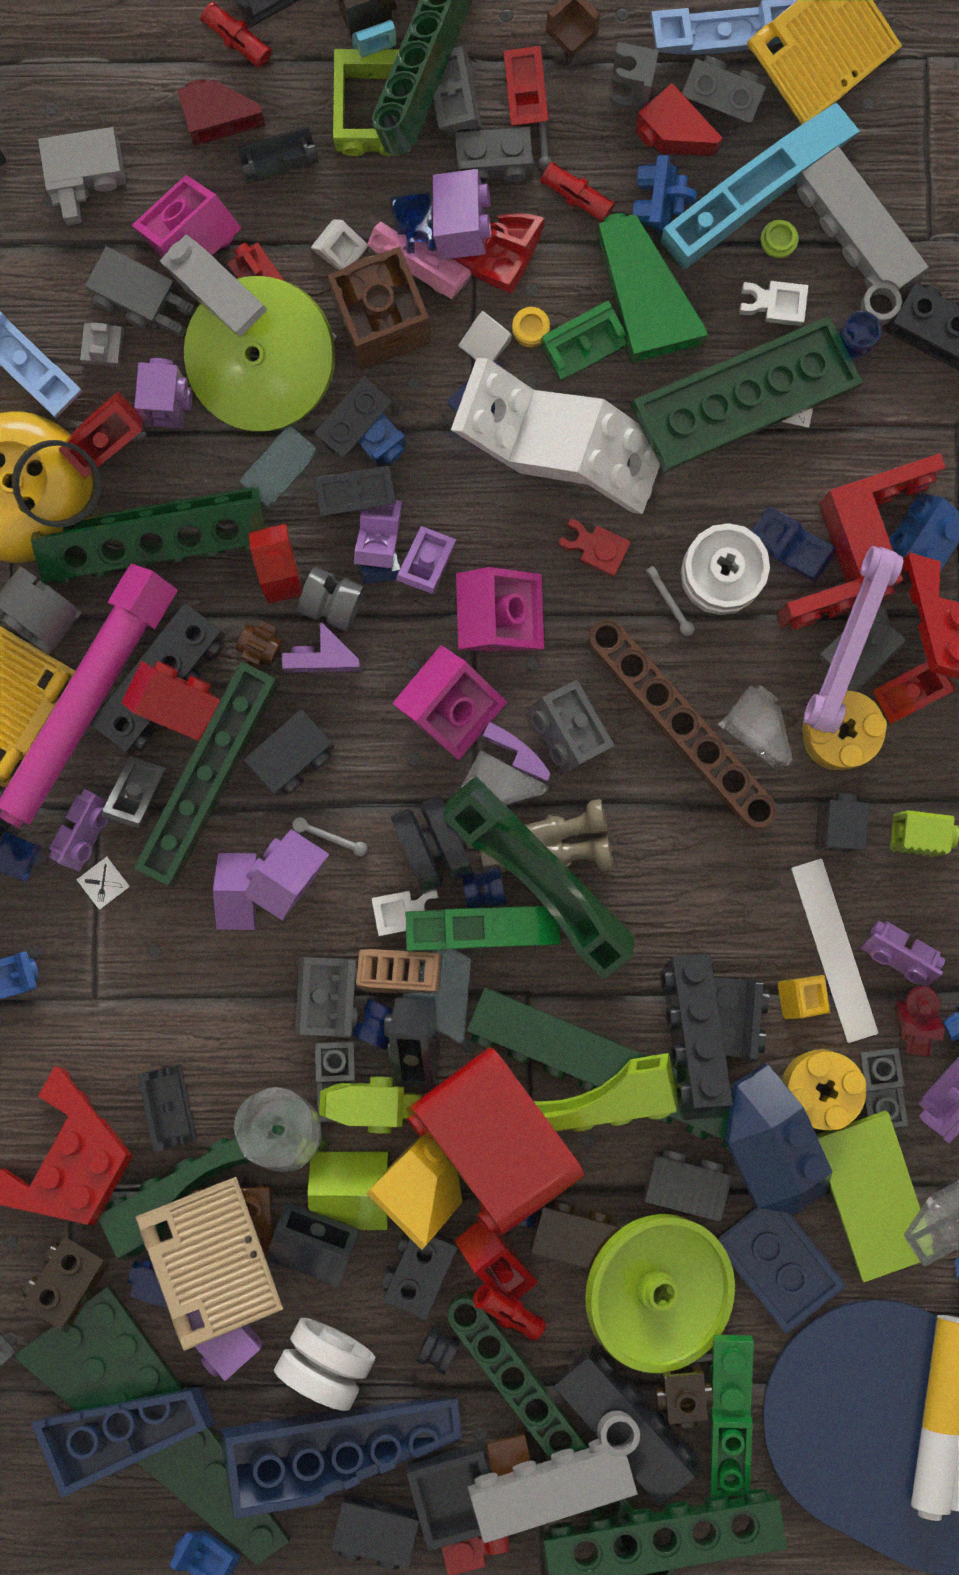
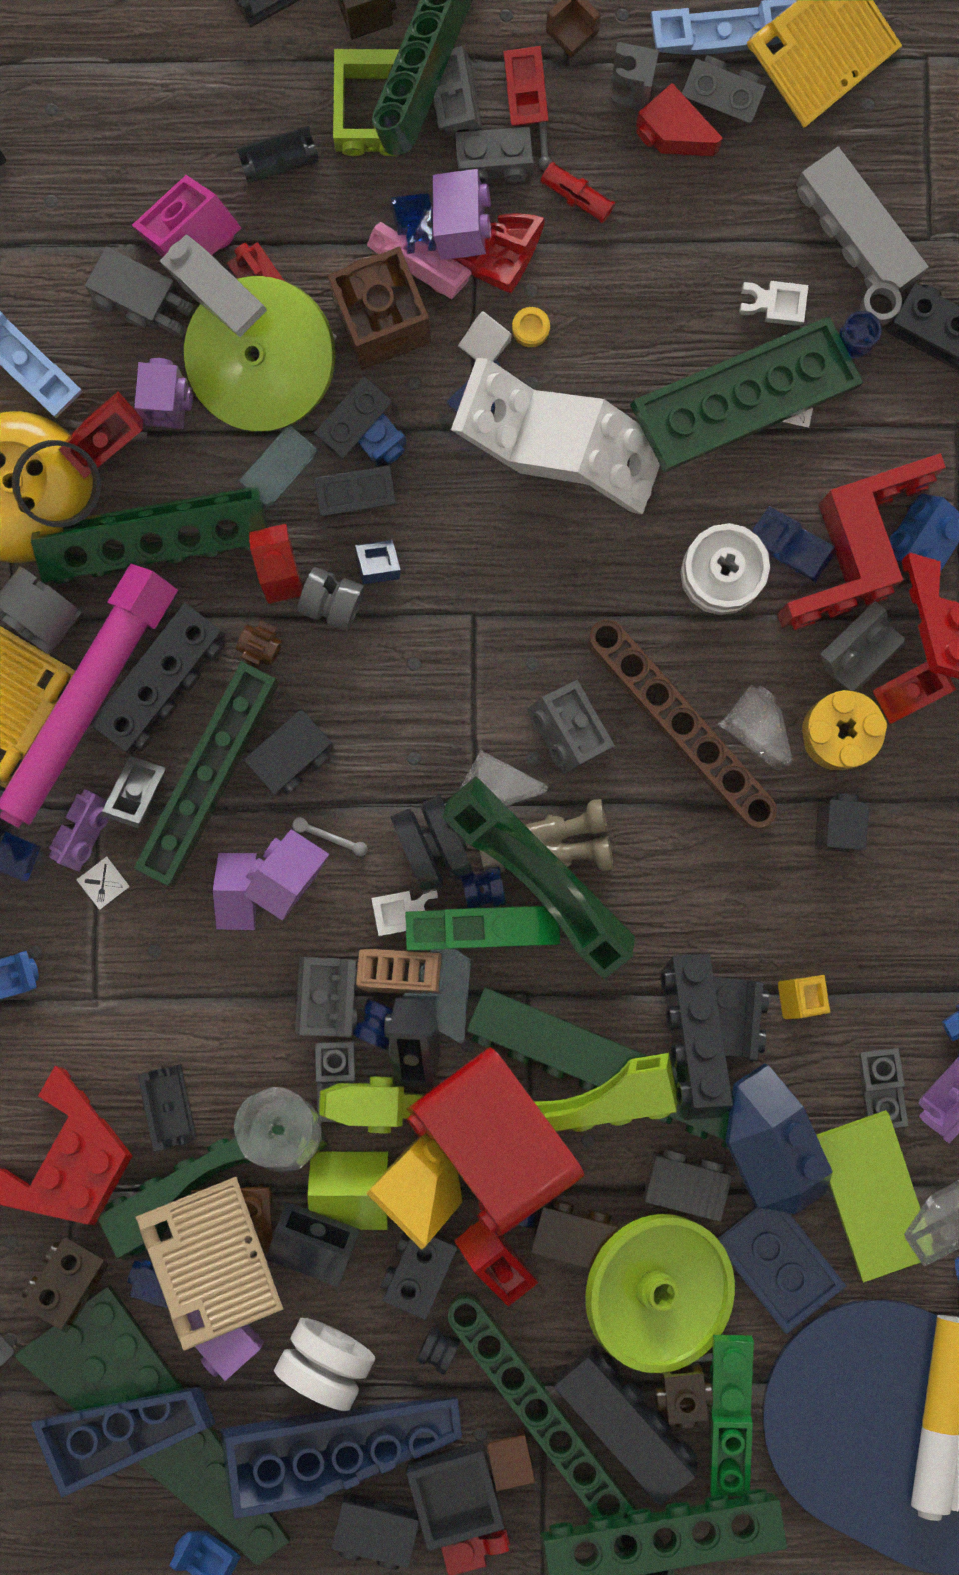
light grey hinge [38,127,126,226] -> none
light grey tile [80,322,124,367] -> none
red brick [121,661,220,741] -> none
dark red slope [177,79,266,146] -> none
red pin [200,1,273,69] -> none
medium lavender slope [282,622,361,673] -> none
white slope [311,219,368,270] -> none
medium azure slope [352,20,397,58] -> none
medium lavender slope [354,500,402,568] -> none
dark pink slope [392,645,507,760] -> none
medium lavender slope [396,526,456,595] -> none
dark pink slope [456,567,544,652] -> none
light grey hinge [467,1411,640,1543] -> none
red pin [473,1284,546,1341] -> none
medium lavender slope [483,722,550,783] -> none
green hinge [541,300,627,382] -> none
red plate [558,518,631,578] -> none
green slope [597,213,707,364] -> none
blue hips [632,155,697,235] -> none
light grey hinge [646,566,695,636] -> none
medium azure slope [660,102,860,271] -> none
lime plate [760,220,799,258] -> none
yellow brick [782,1049,866,1130] -> none
white sticker [792,859,878,1043] -> none
lavender piece [804,546,903,734] -> none
medium lavender hinge [860,920,945,987] -> none
lime brick [889,810,959,857] -> none
dark red hips [894,986,945,1057] -> none

